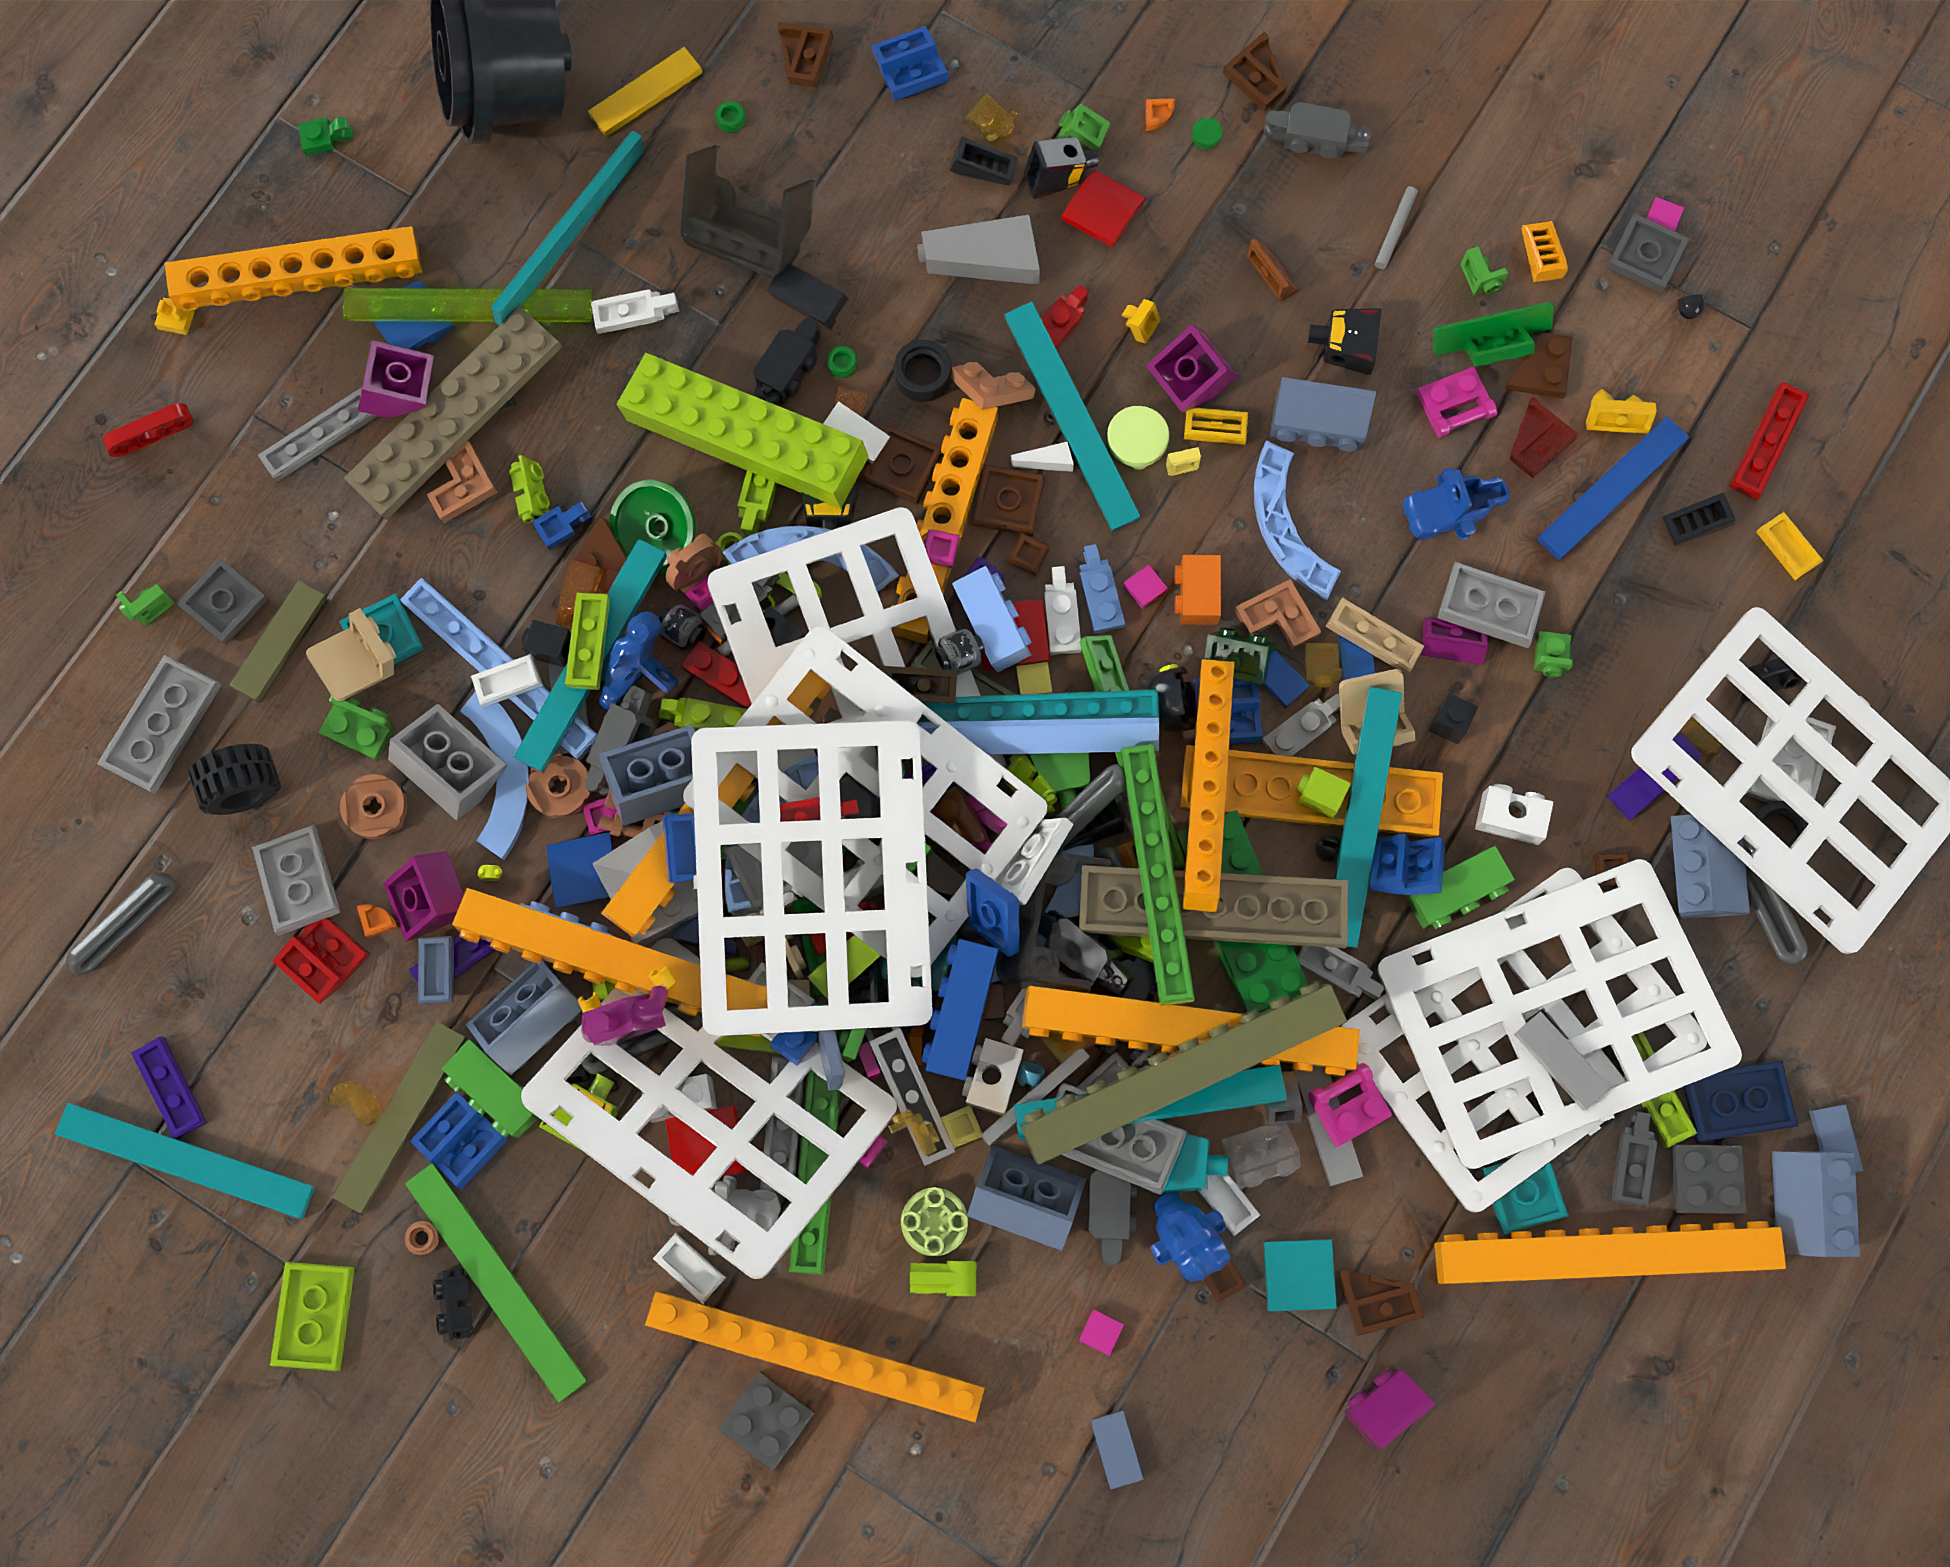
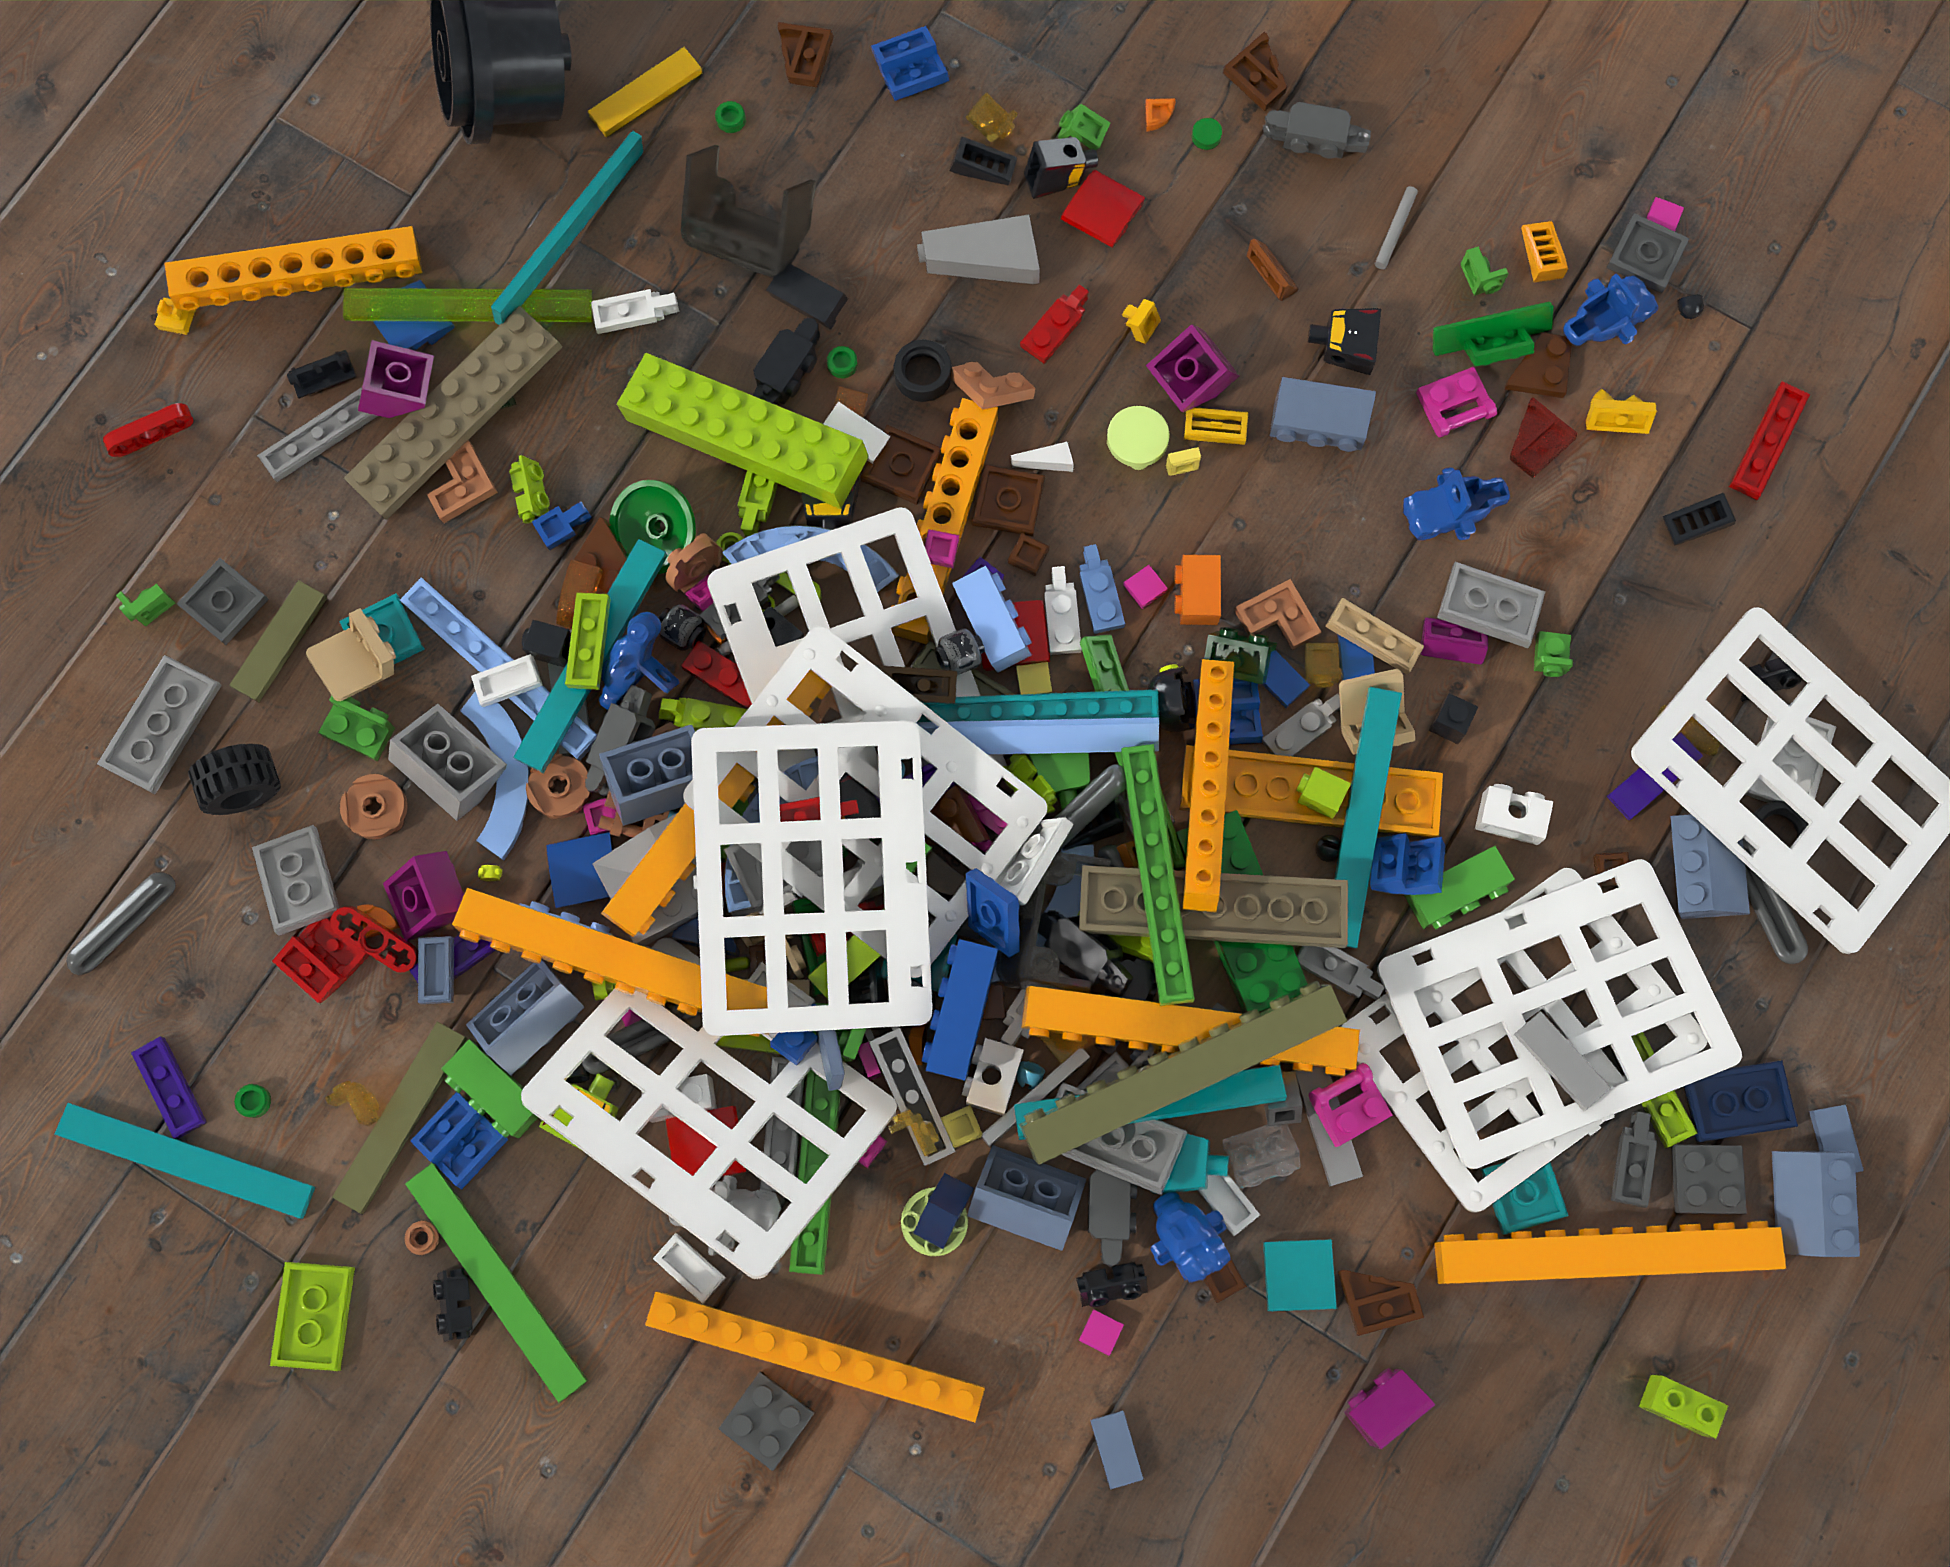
green plate [298,117,354,156] -> none
magenta torso [578,965,675,1046] -> none
blue tile [663,813,697,883] -> none
lime piece [910,1261,977,1296] -> none
teal tile [1004,302,1141,532] -> none
light blue tile [1254,440,1341,601] -> none
blue tile [1536,416,1689,561] -> none
yellow tile [1756,512,1824,581] -> none
none -> green tile [234,1084,271,1118]
none -> black hinge [287,350,356,399]
none -> red beam [330,906,418,972]
none -> dark blue slope [913,1173,974,1249]
none -> black hinge [1076,1262,1148,1307]
none -> blue piece [1563,274,1659,346]
none -> lime brick [1639,1375,1728,1439]

